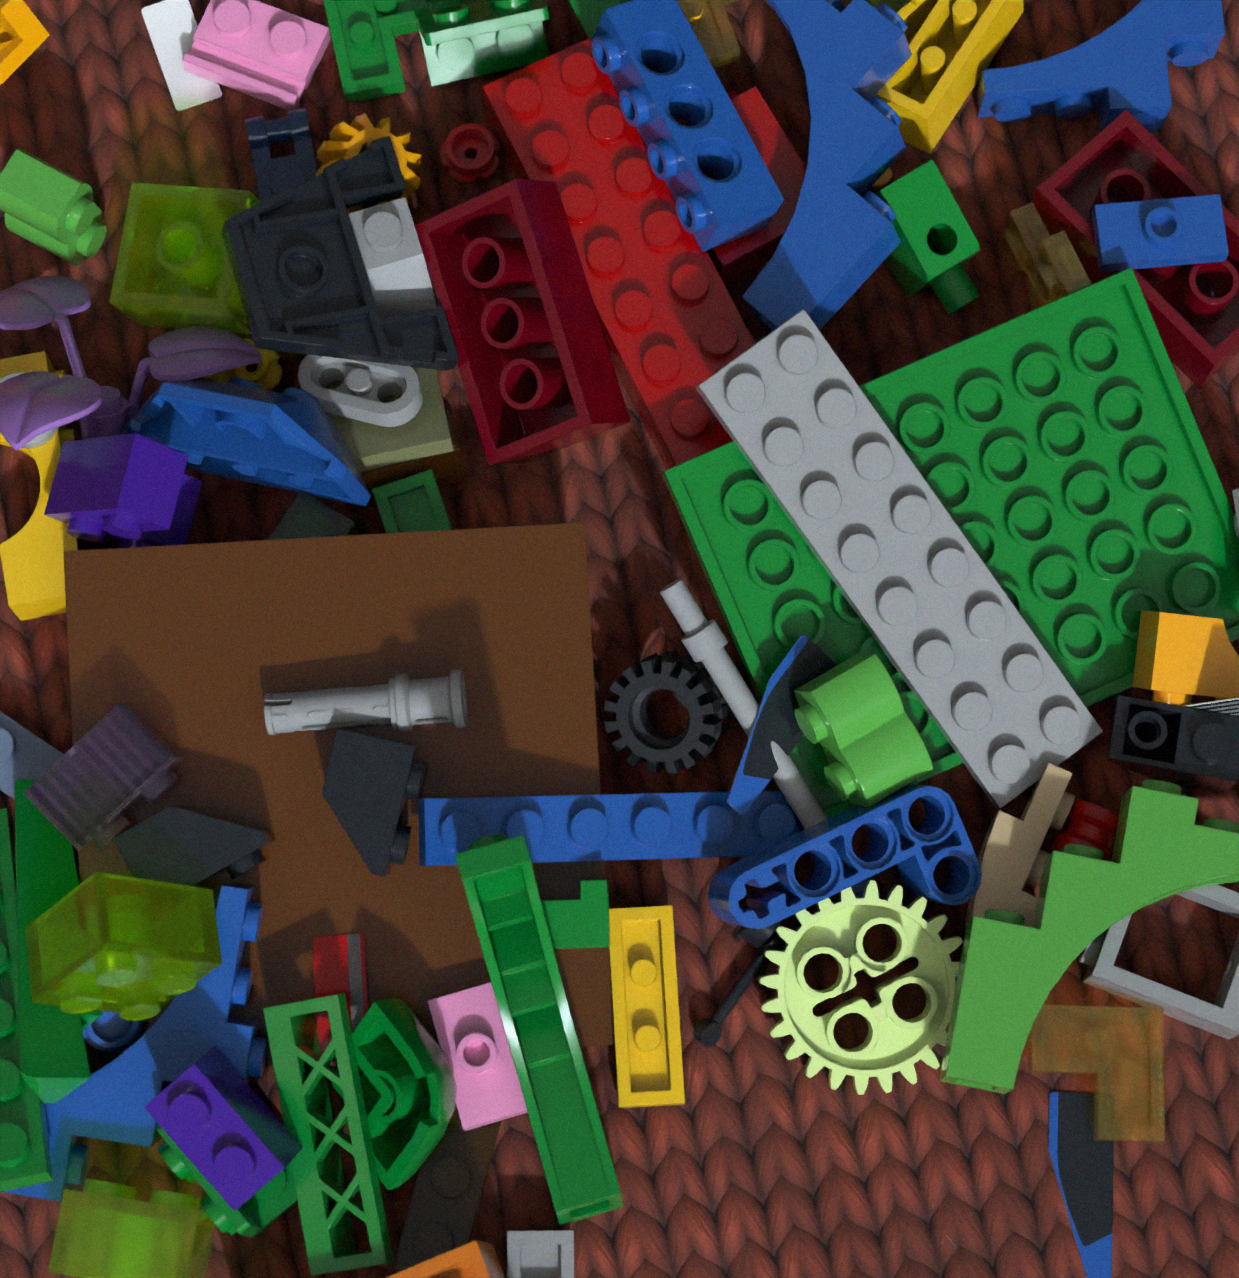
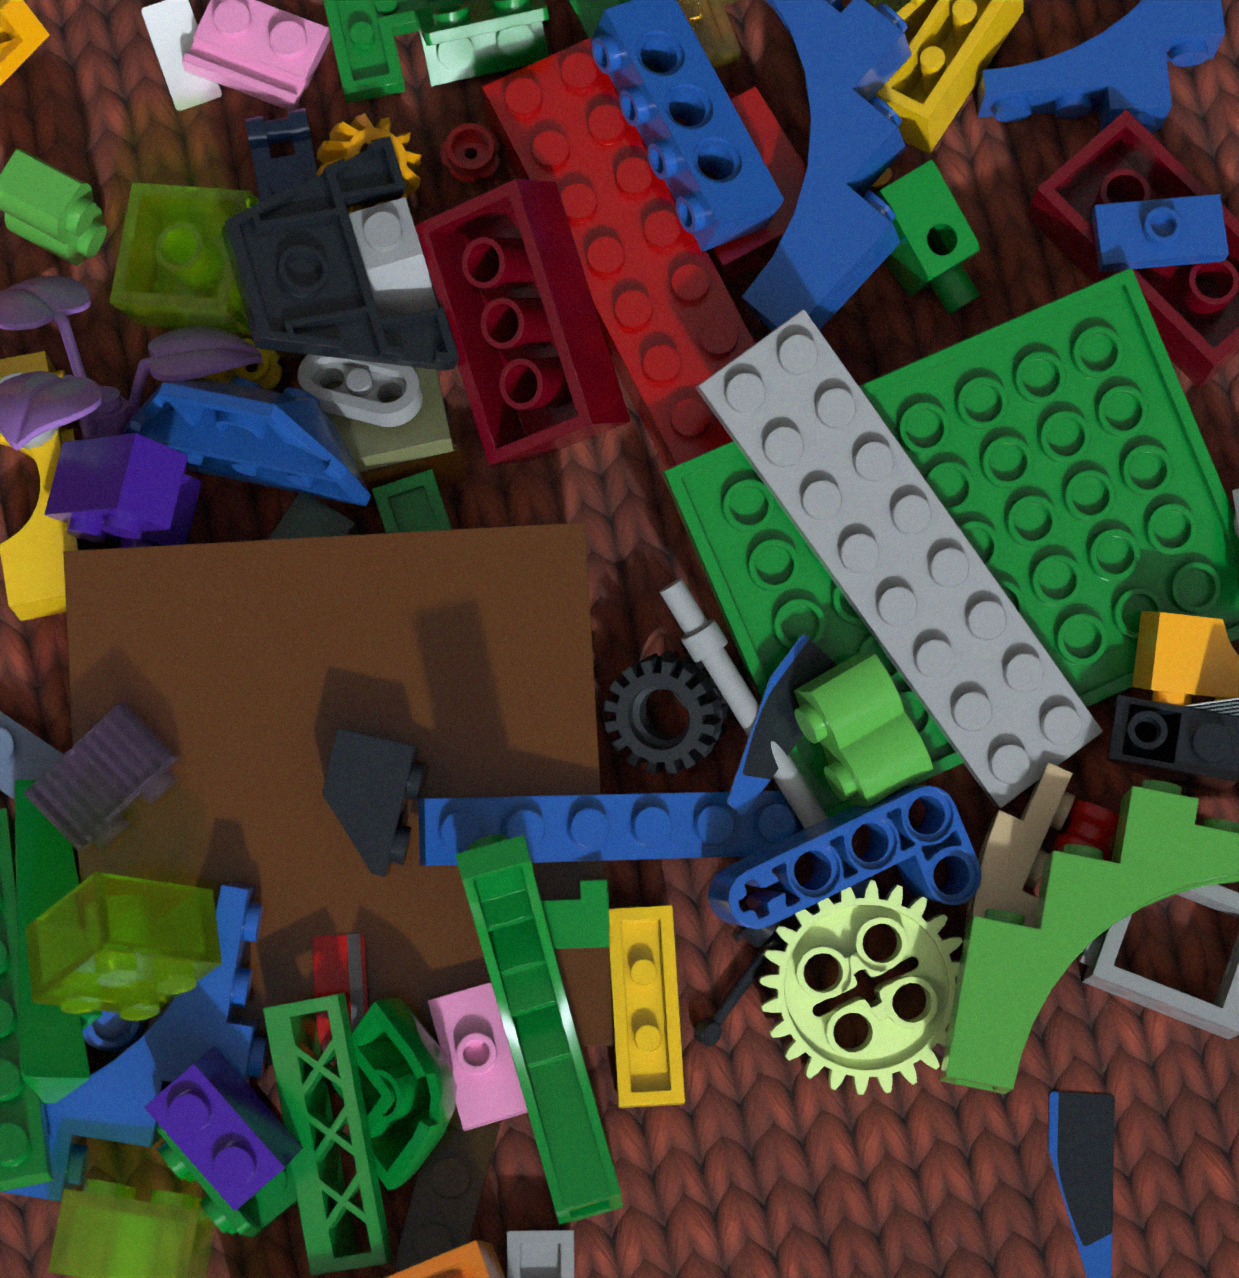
black slope [112,805,275,912] -> none
light grey pin [264,669,468,735] -> none
clear yellow plate [1002,202,1092,310] -> none
clear yellow plate [1028,1005,1165,1143] -> none

